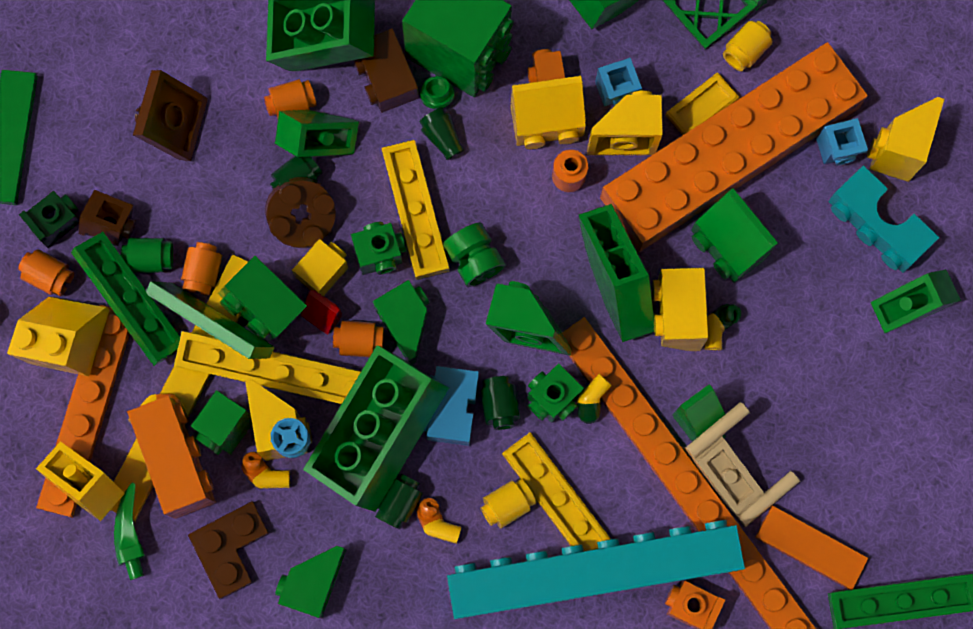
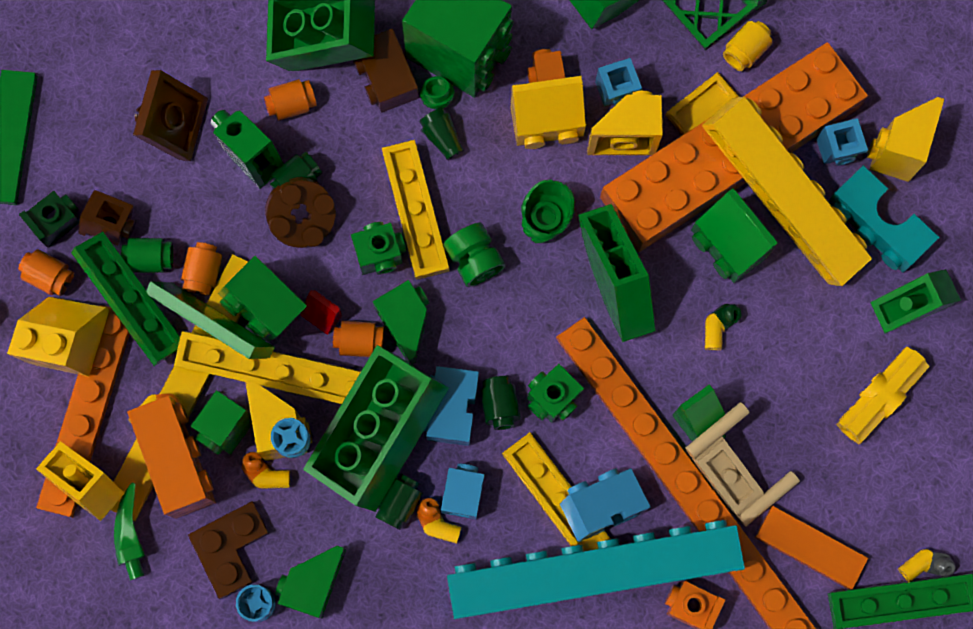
green slope [275,110,359,157] -> none
yellow brick [292,239,348,296] -> none
yellow brick [480,479,536,529] -> none
green slope [485,281,572,356] -> none
orange brick [552,150,588,192] -> none
arm [577,374,612,424] -> none
yellow slope [652,268,708,351] -> none
none -> green torso [211,110,284,189]
none -> dark azure wheel [236,584,276,622]
none -> dark azure brick [441,464,484,520]
none -> green hair [521,180,575,243]
none -> dark azure brick [560,468,650,543]
none -> yellow brick [702,96,872,286]
none -> yellow piece [836,346,930,445]
none -> arm [898,549,955,582]

